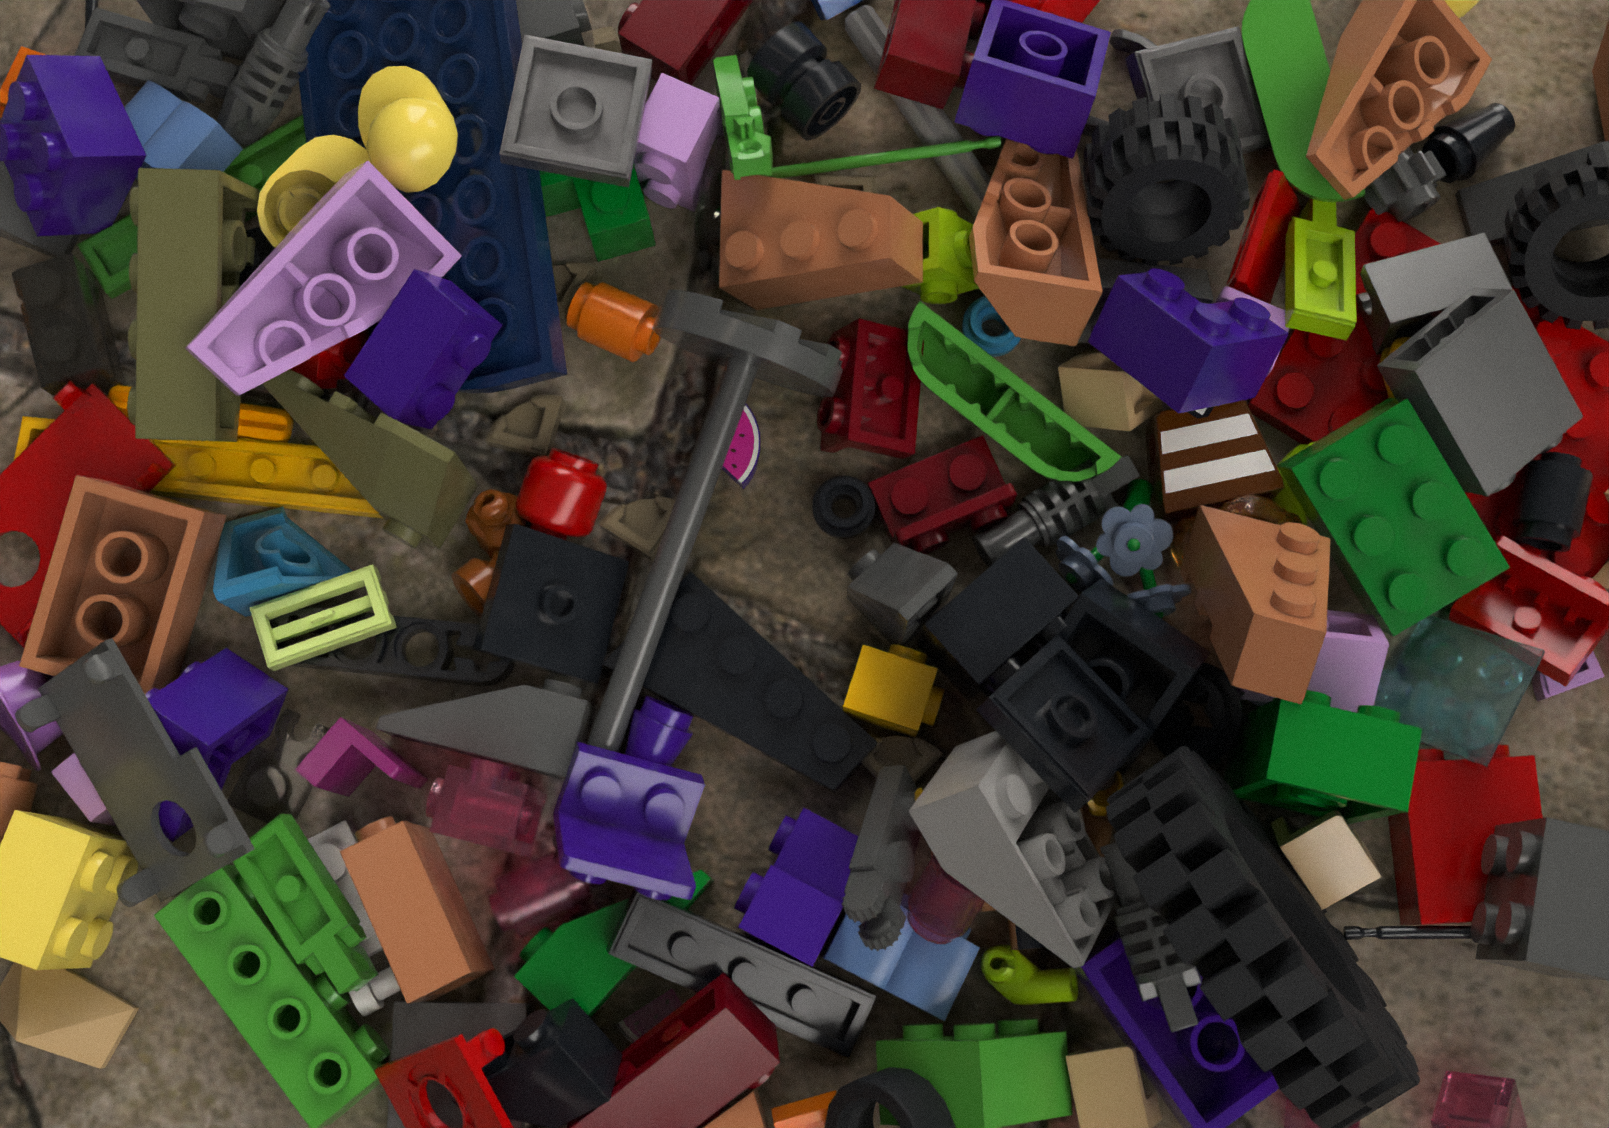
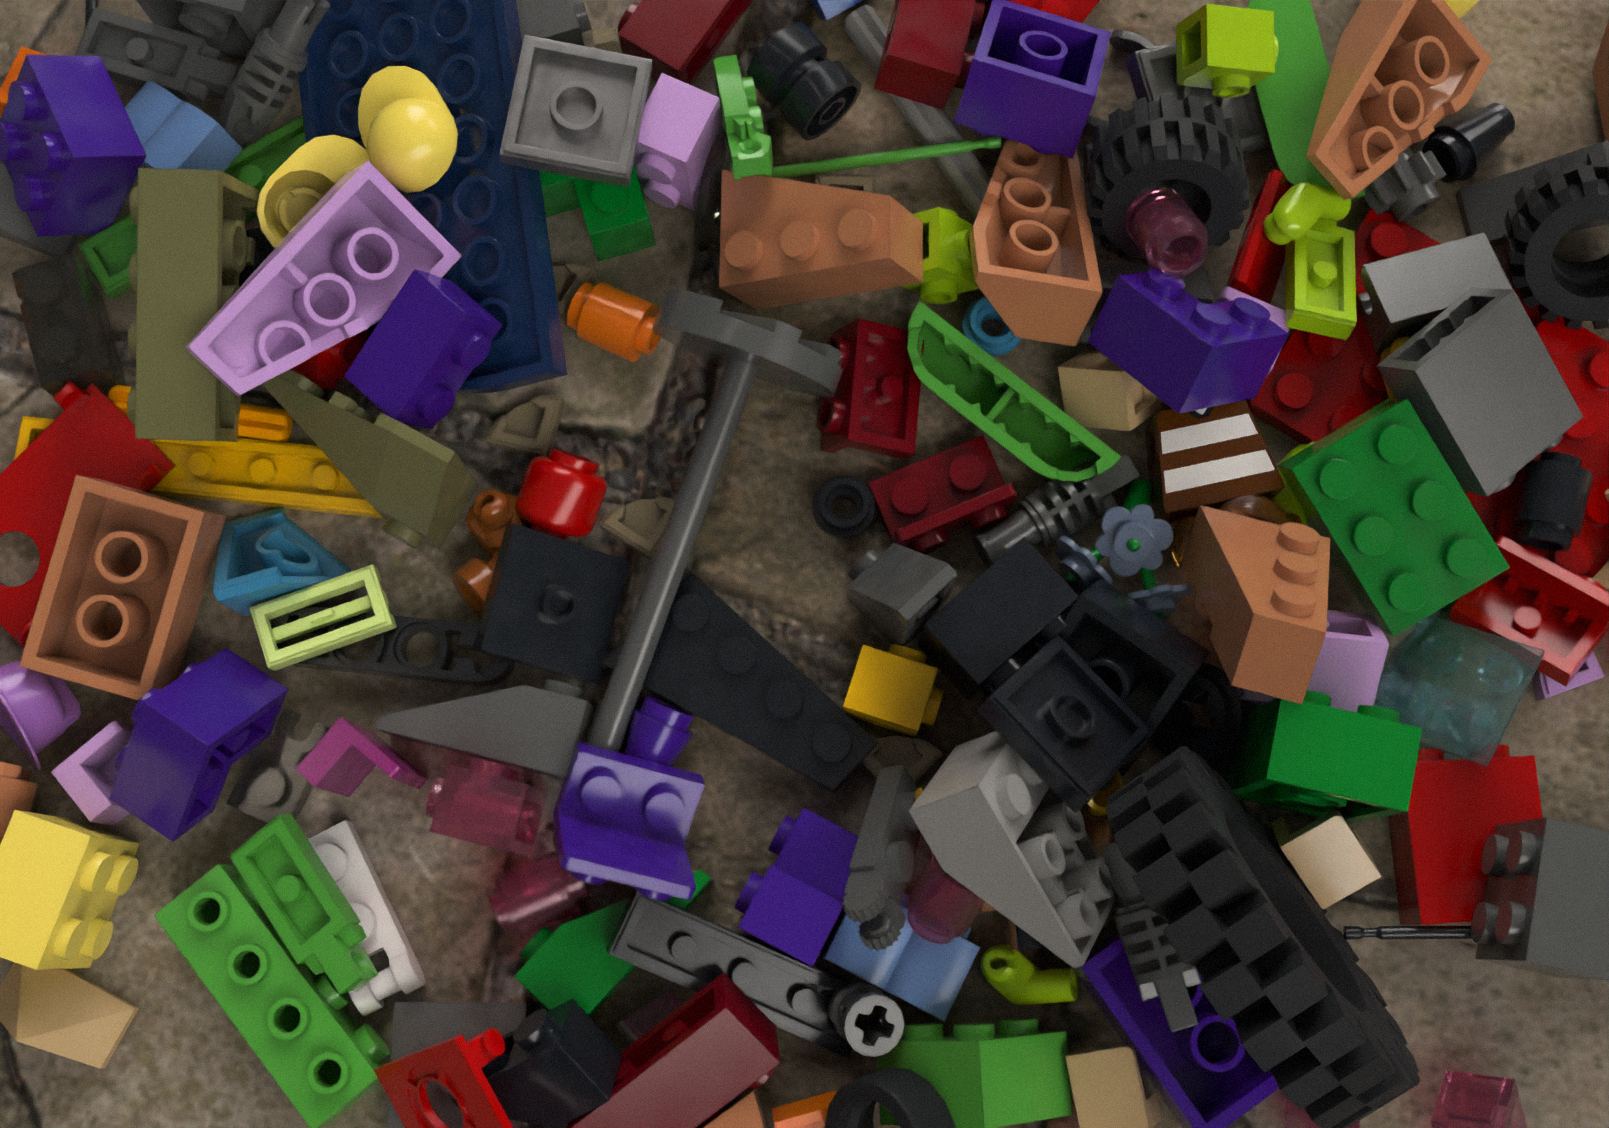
dark grey piece [15,638,255,907] -> none
nougat brick [340,816,495,1004] -> none
dark pink tile [722,404,761,490] -> none
none -> dark grey bush [828,980,904,1057]
none -> clear pink brick [1125,187,1208,277]
none -> lime brick [1176,3,1279,98]
none -> lime arm [1263,182,1351,245]

